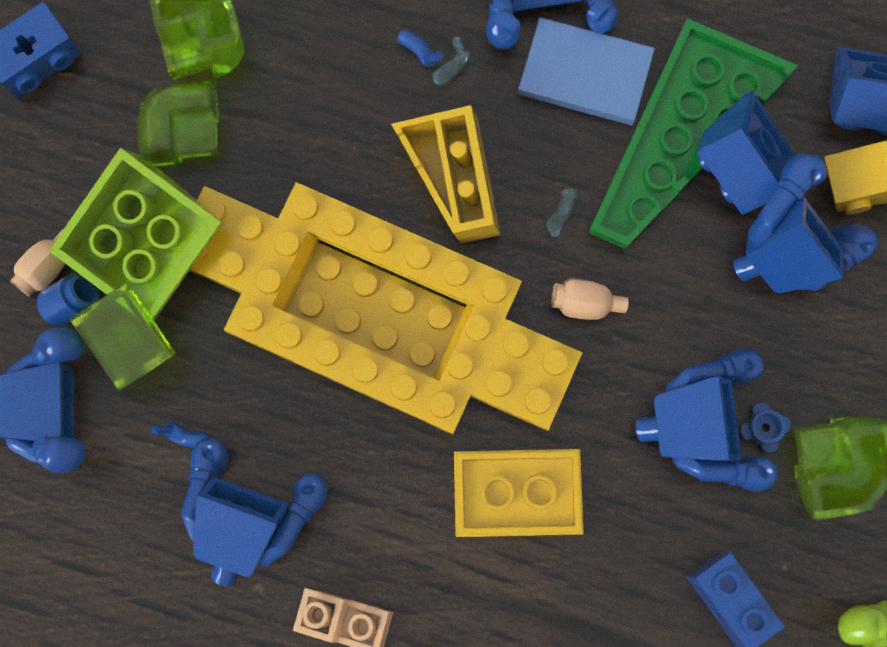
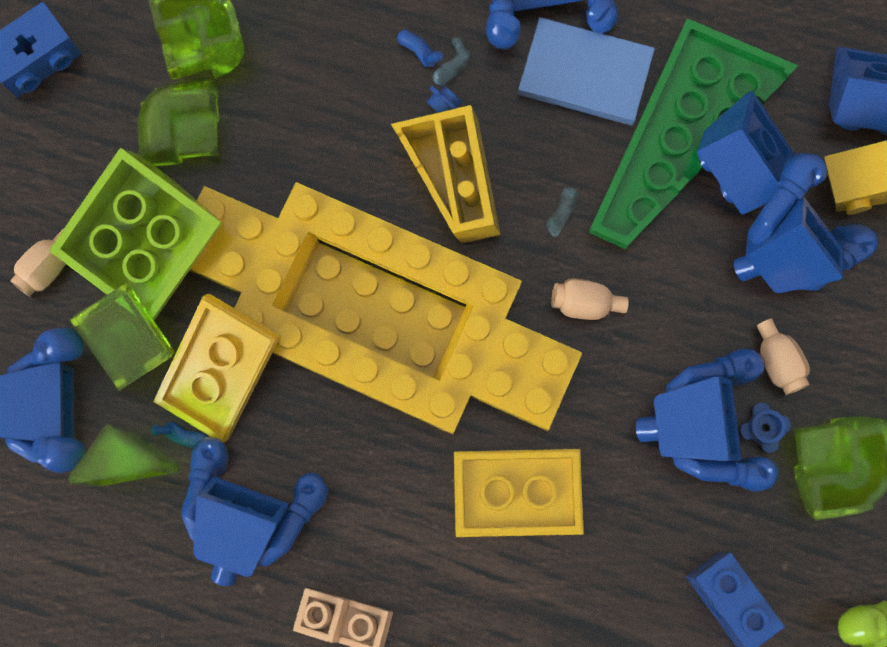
blue brick [37,274,99,326] -> none
none -> clear neon green slope [69,423,179,488]
none -> yellow tile [153,294,281,443]
none -> blue plate [426,86,463,113]
none -> light nougat plant [757,318,810,395]

